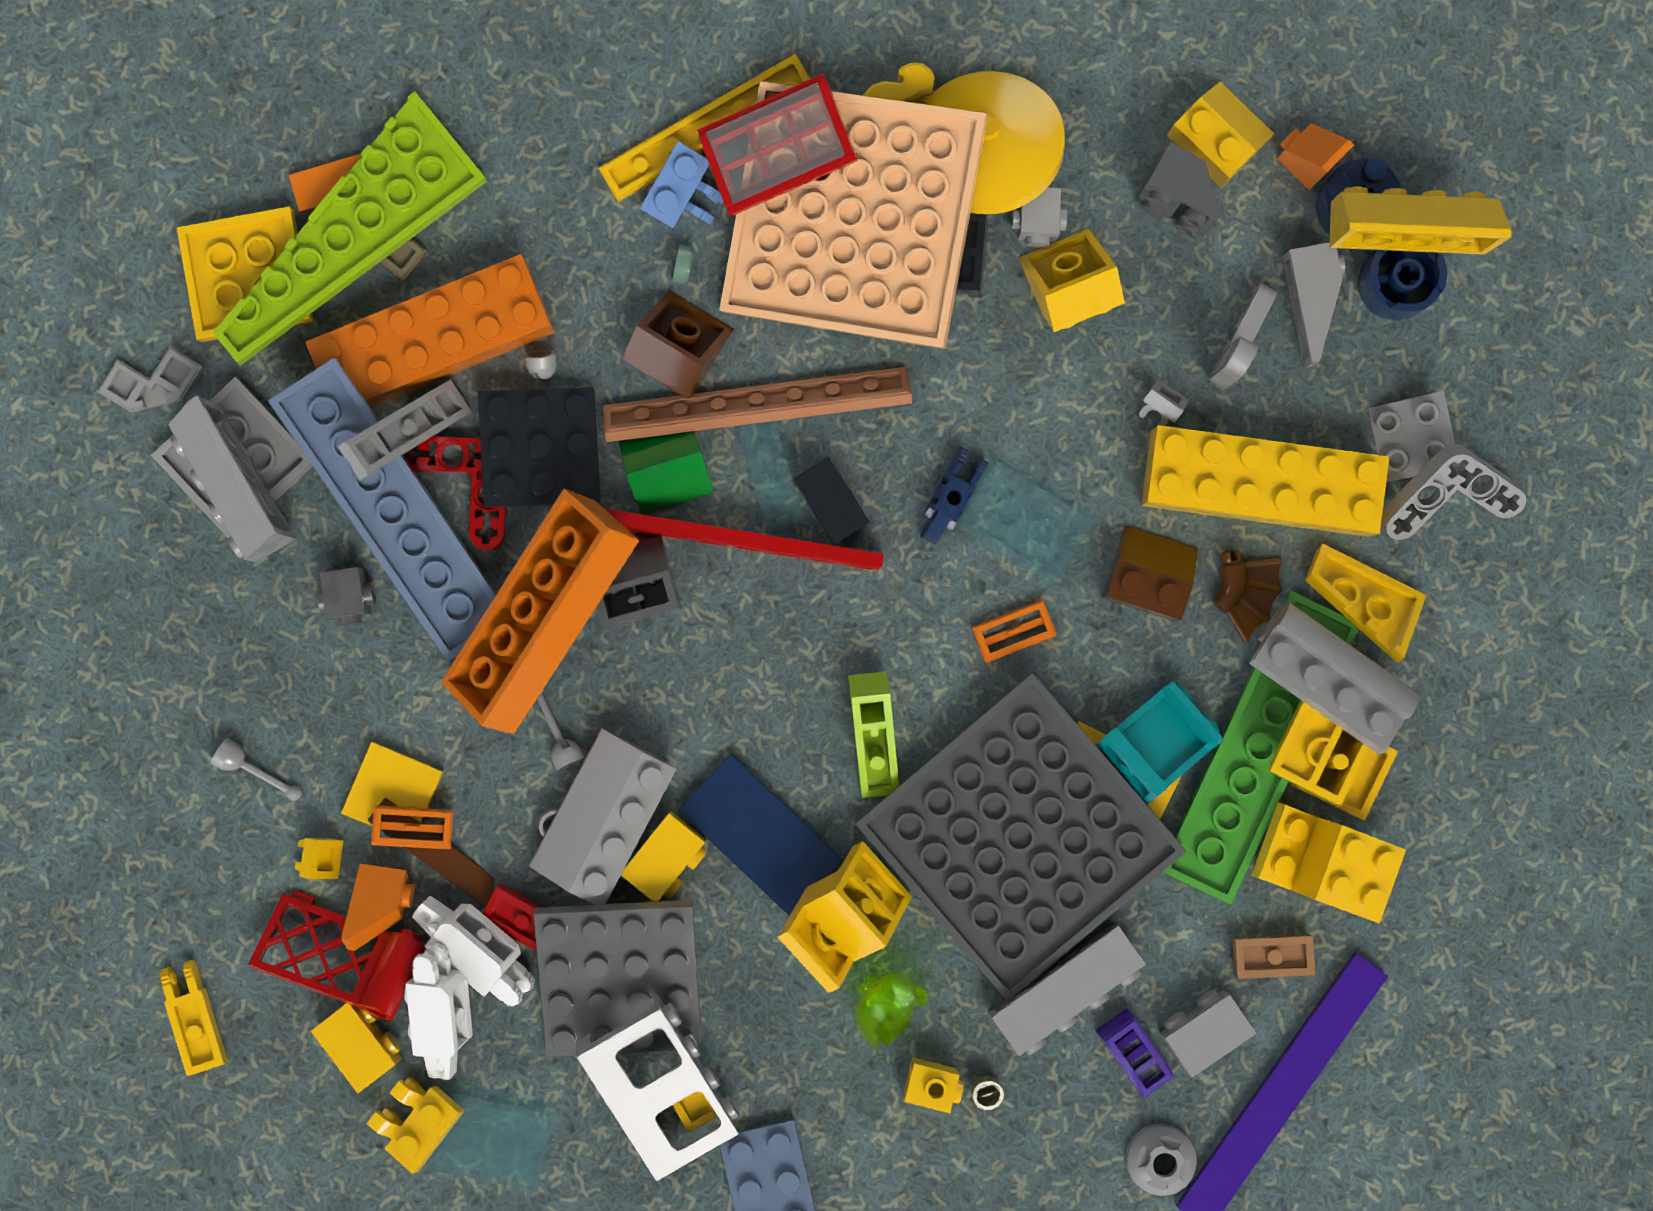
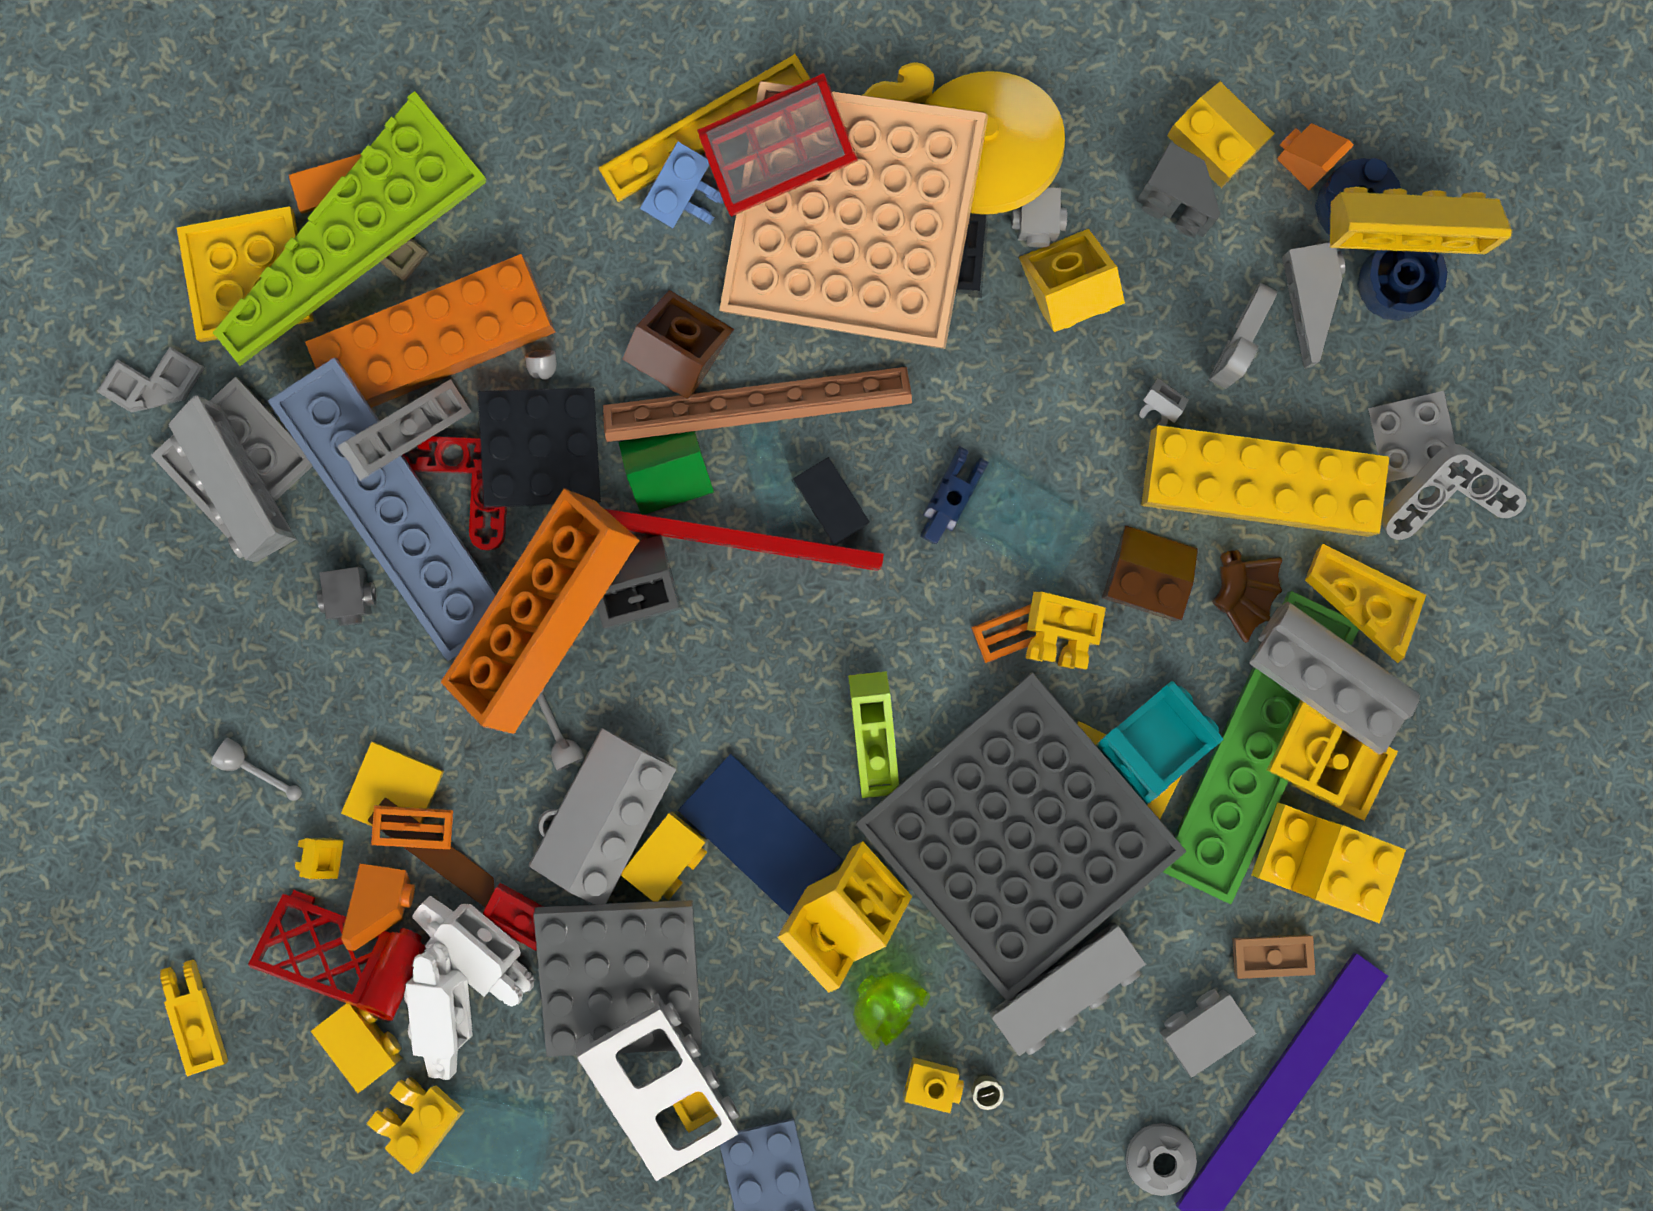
sand green tile [672,244,694,285] -> none
dark purple slope [1095,1009,1175,1099] -> none
none -> yellow plate [1026,592,1106,670]

